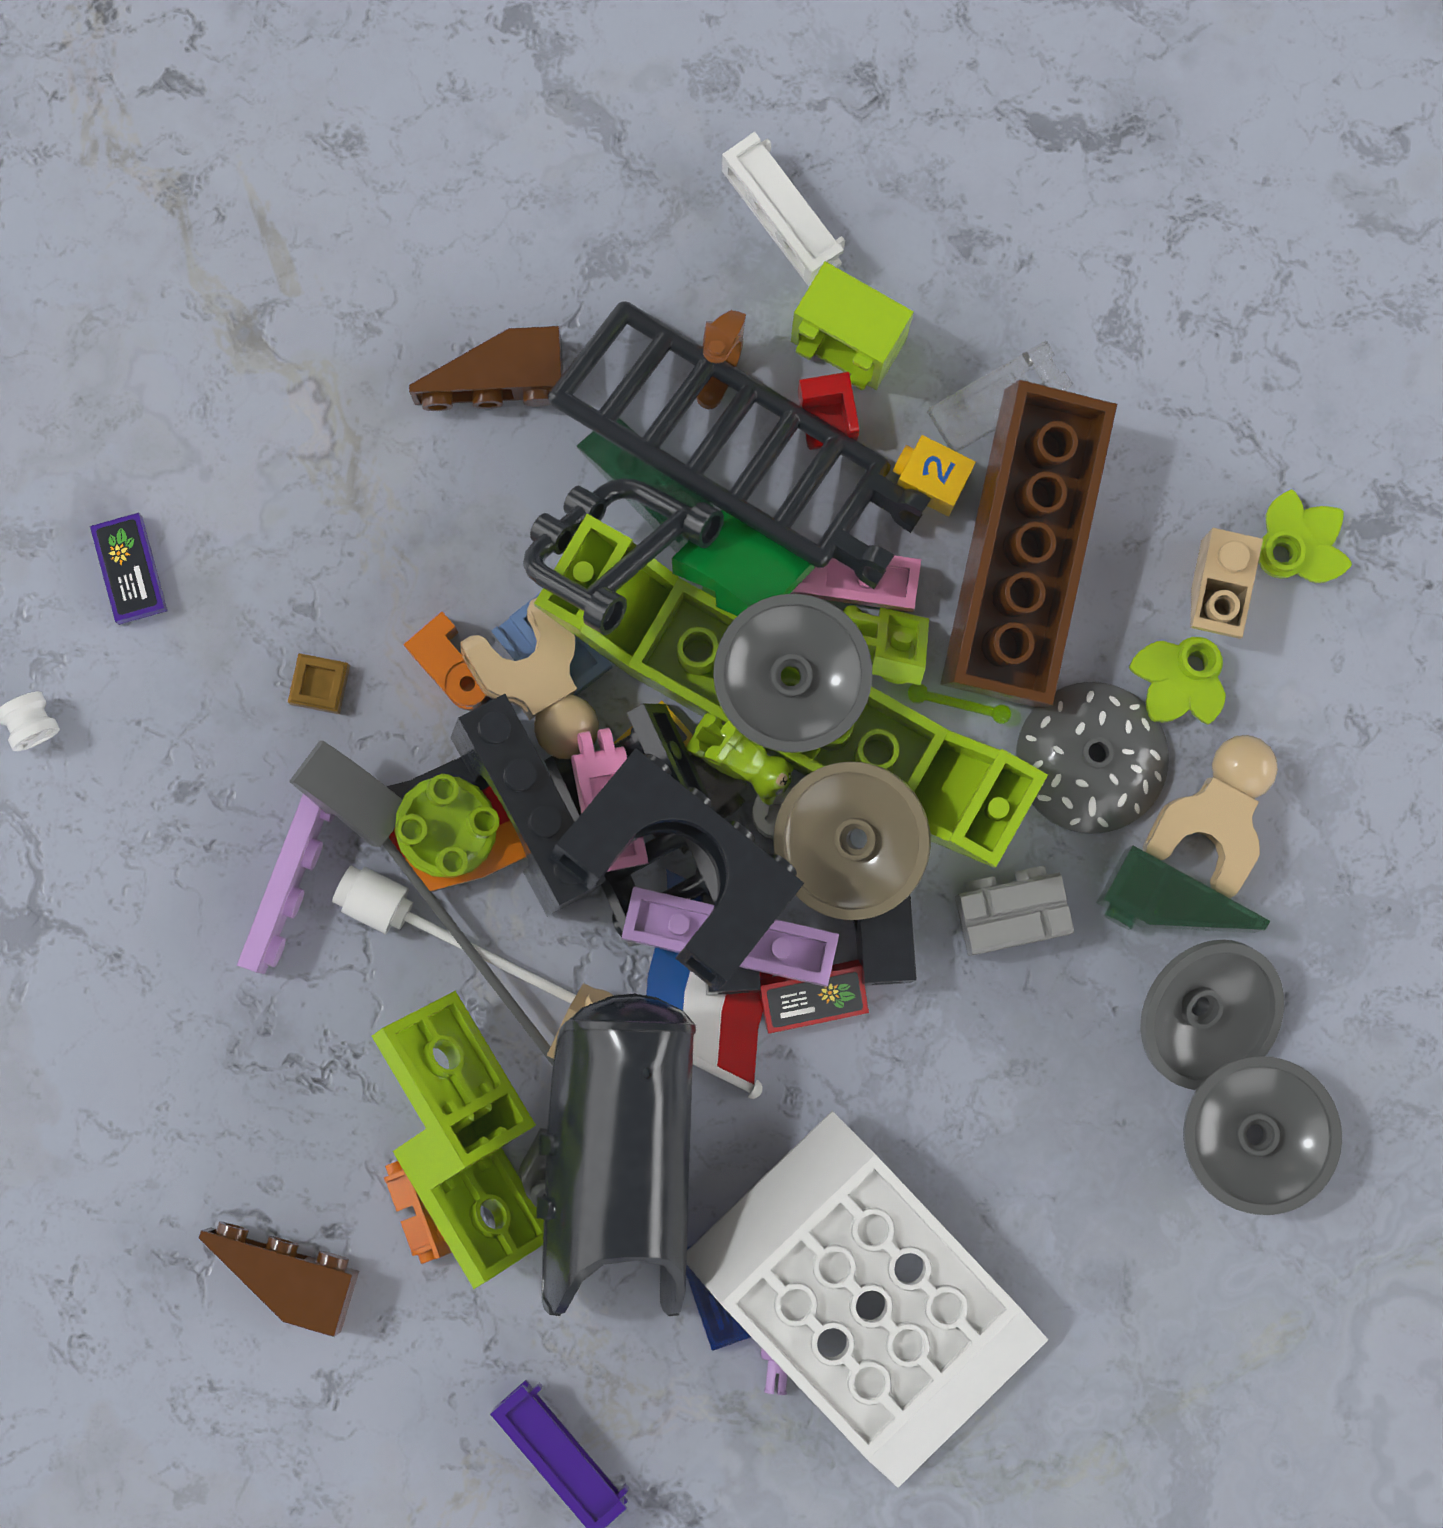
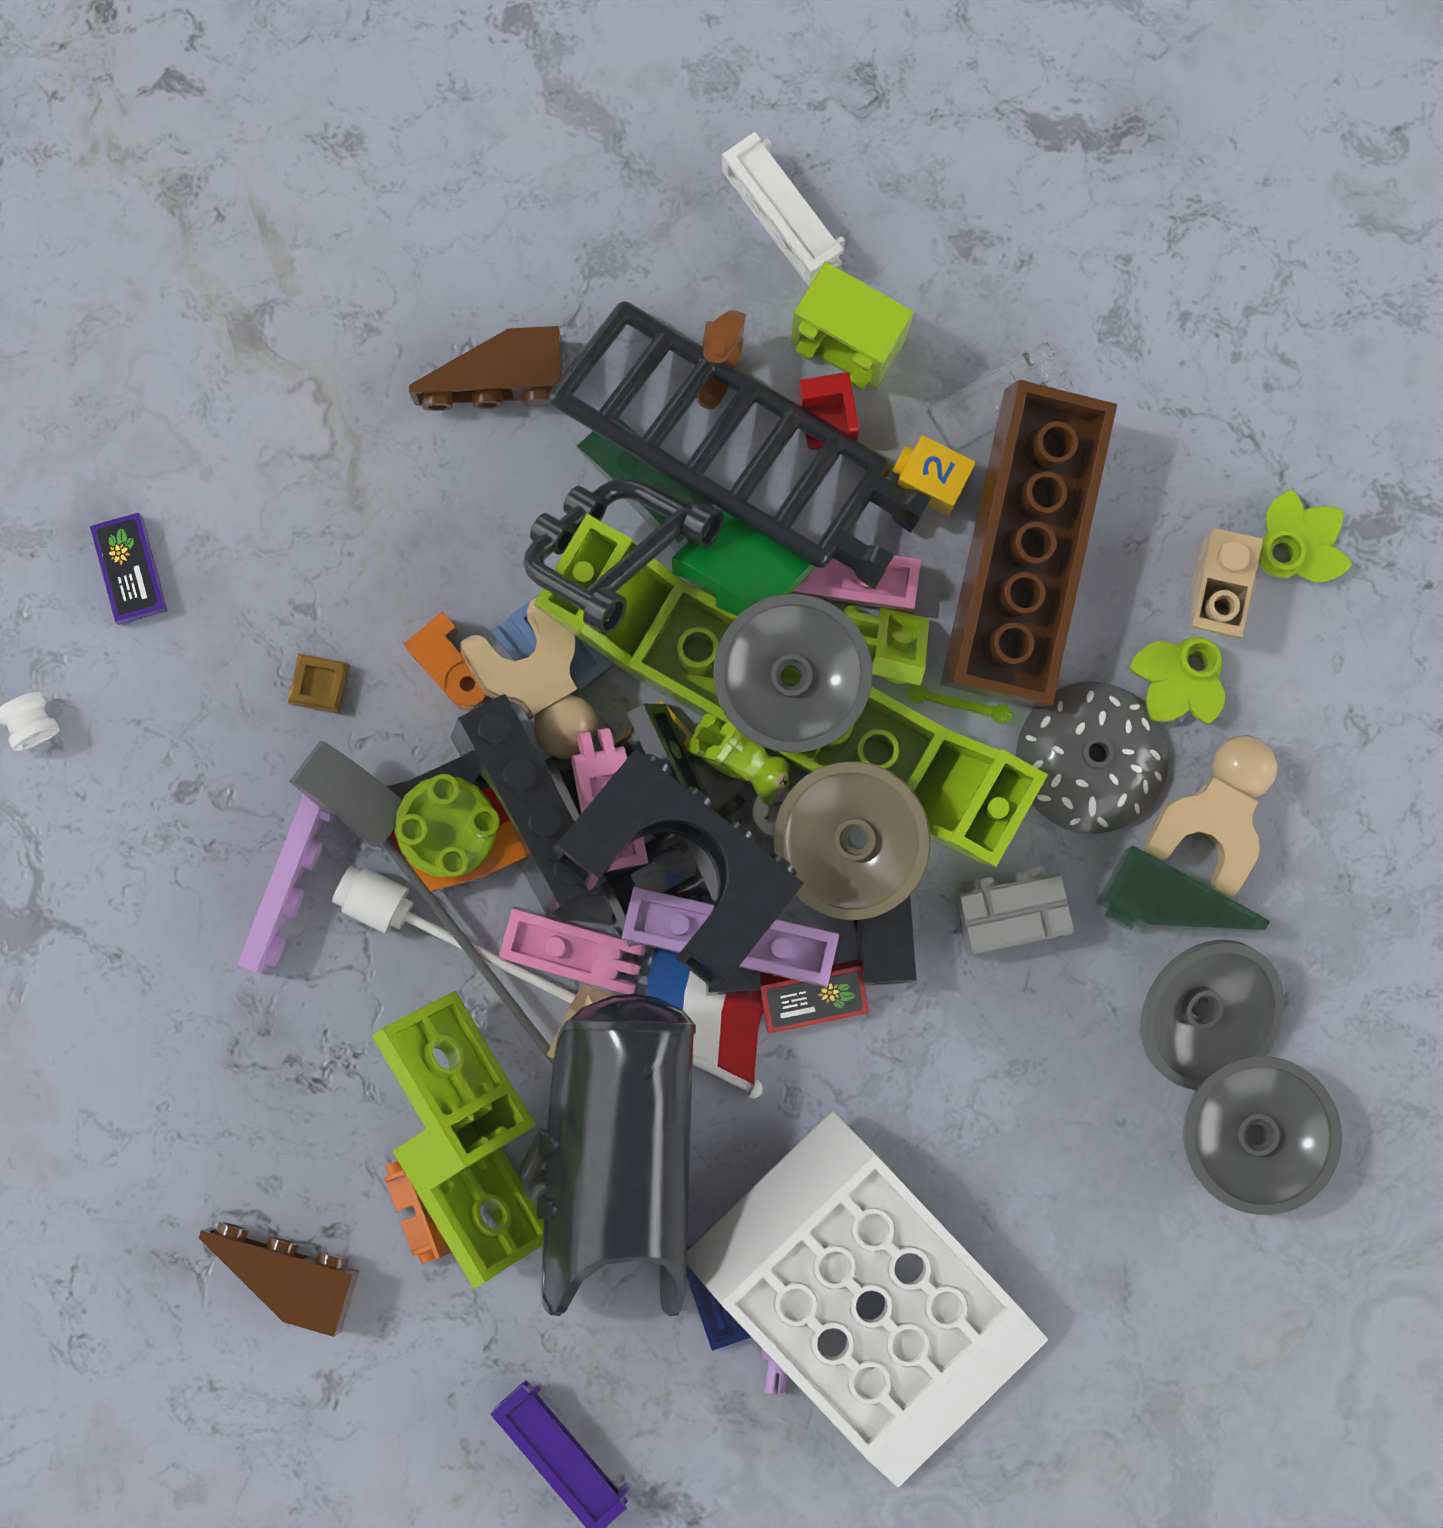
none -> bright pink hinge [498,906,647,994]

